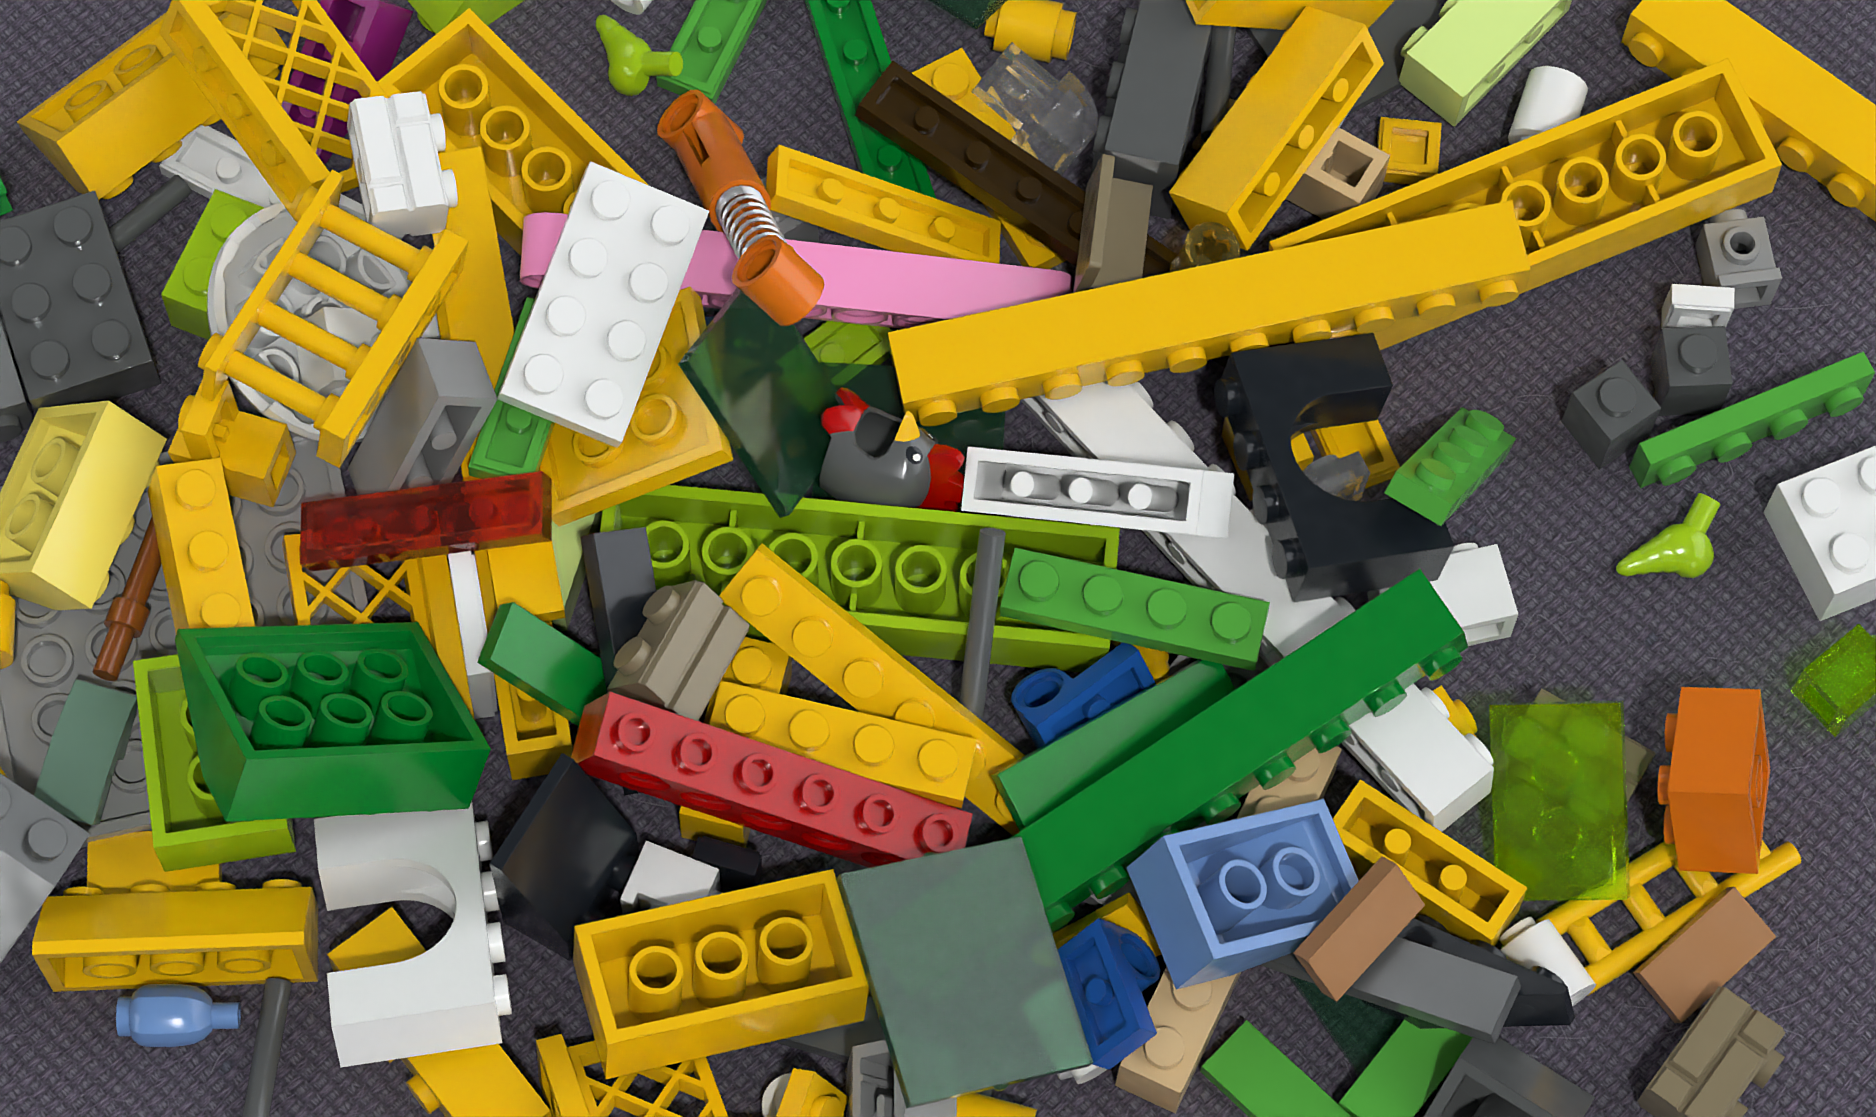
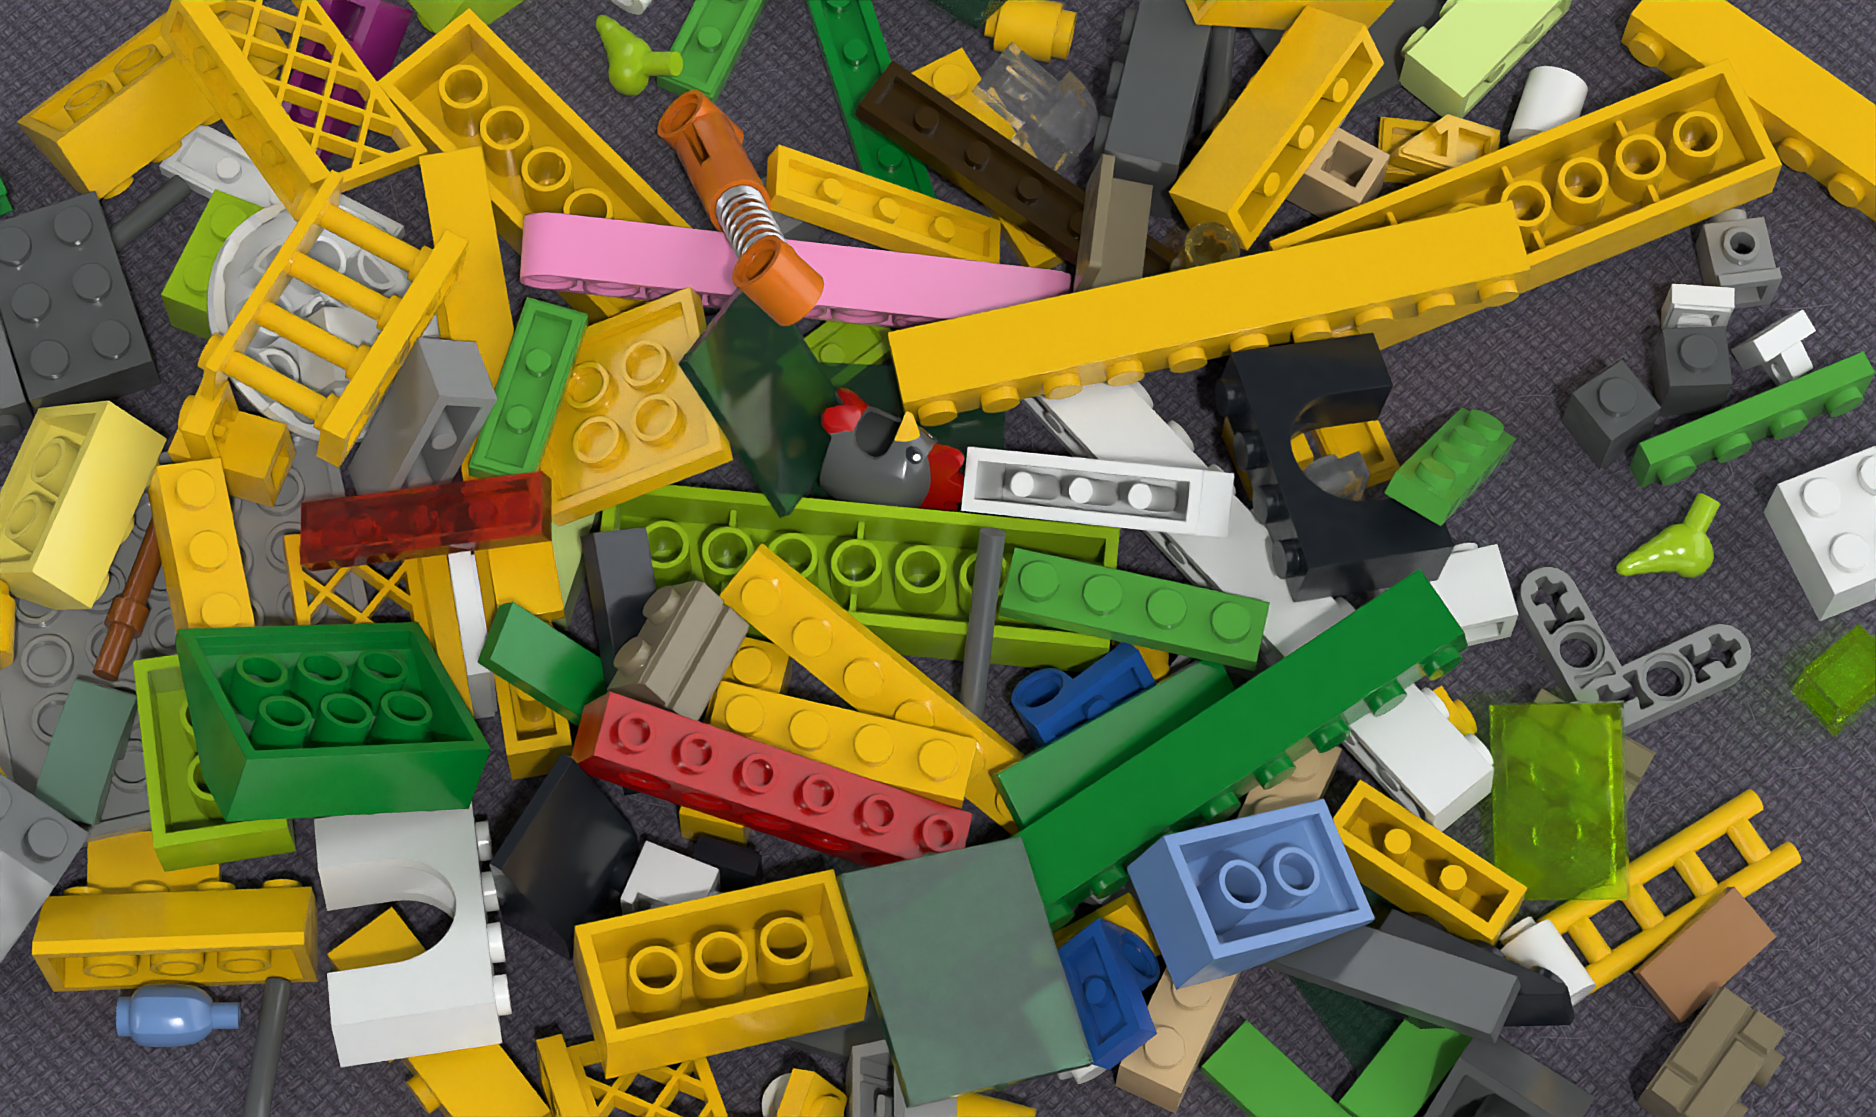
white brick [347,91,458,238] -> none
white plate [497,161,709,448] -> none
medium nougat tile [1293,856,1425,1001] -> none
orange brick [1658,687,1770,874] -> none
none -> yellow tile [1388,114,1500,177]
none -> light grey beam [1516,567,1751,735]
none -> white tile [1731,310,1816,386]

